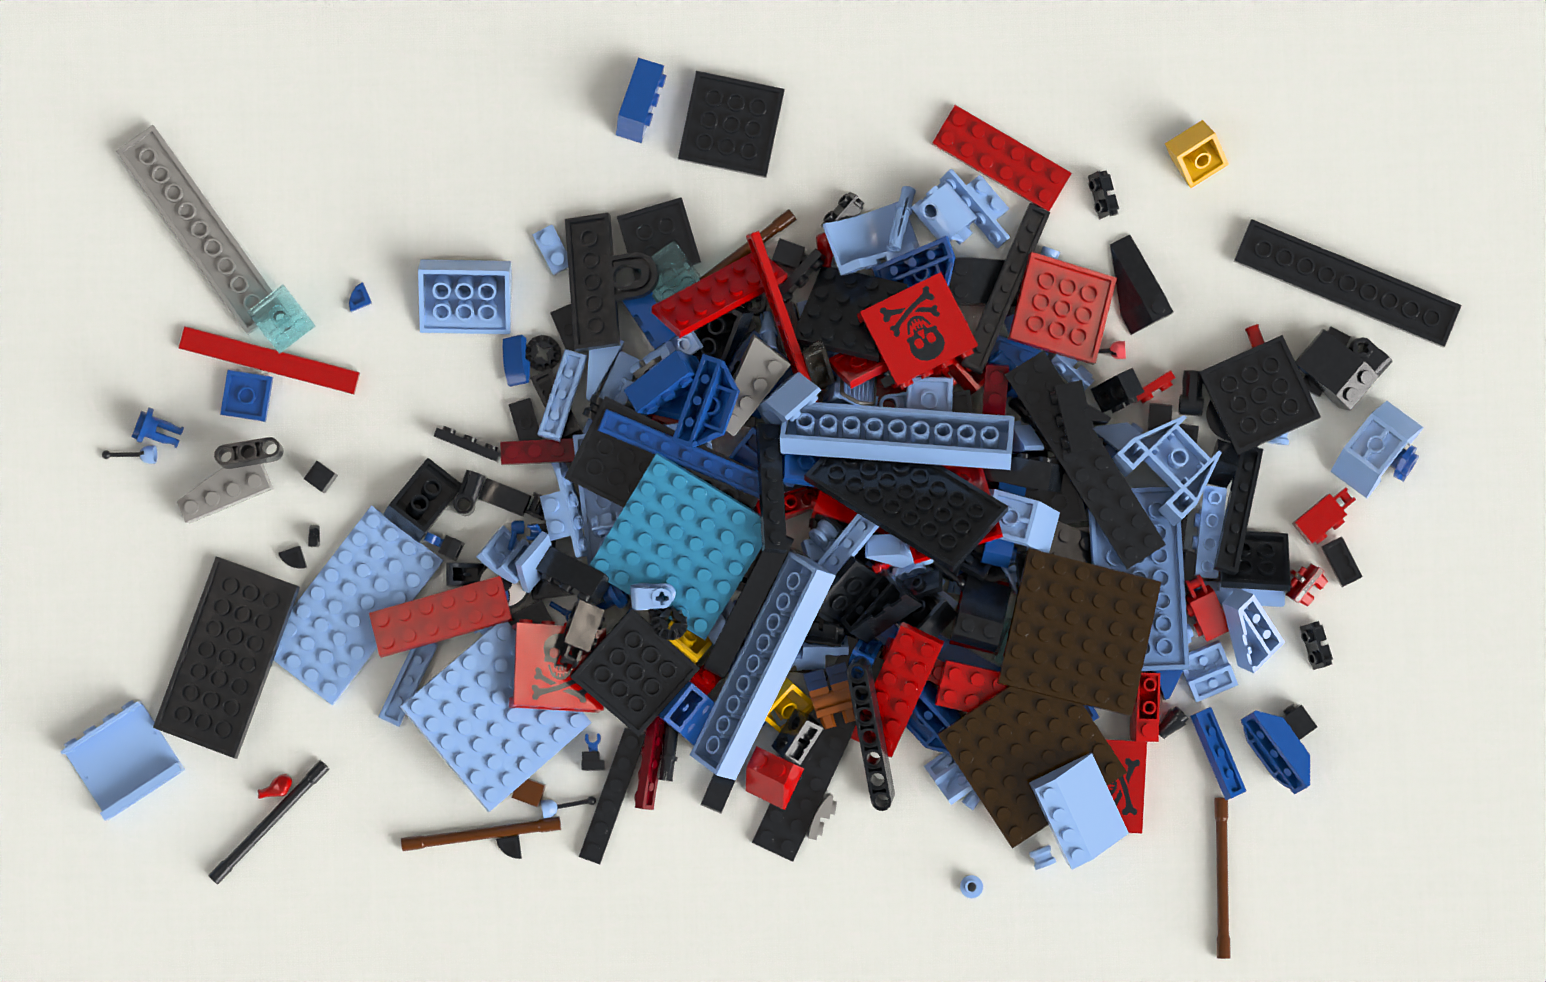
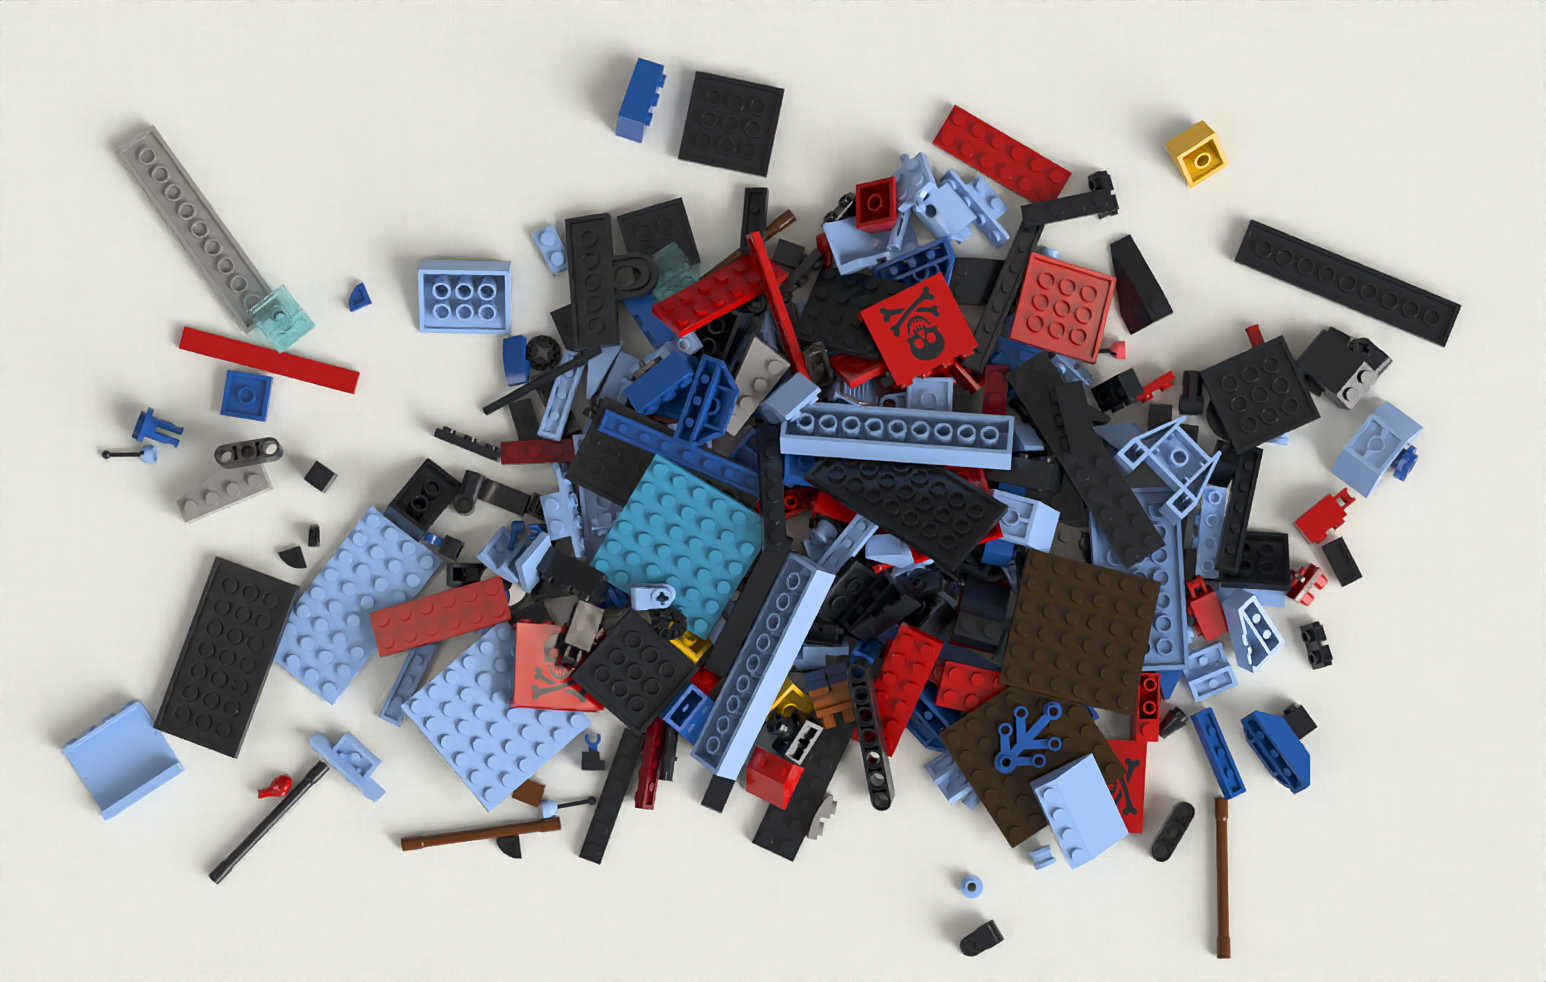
blue hand [549,601,572,621] -> none
none -> light blue bracket [308,731,386,802]
none -> black bar [483,345,602,415]
none -> black plate [740,187,769,254]
none -> black wheel [767,712,796,740]
none -> red slope [856,176,896,234]
none -> light blue plate [891,152,936,213]
none -> black piece [960,919,1005,957]
none -> blue plant [994,701,1062,773]
none -> black plate [1020,188,1114,229]
none -> black beam [1149,801,1195,862]

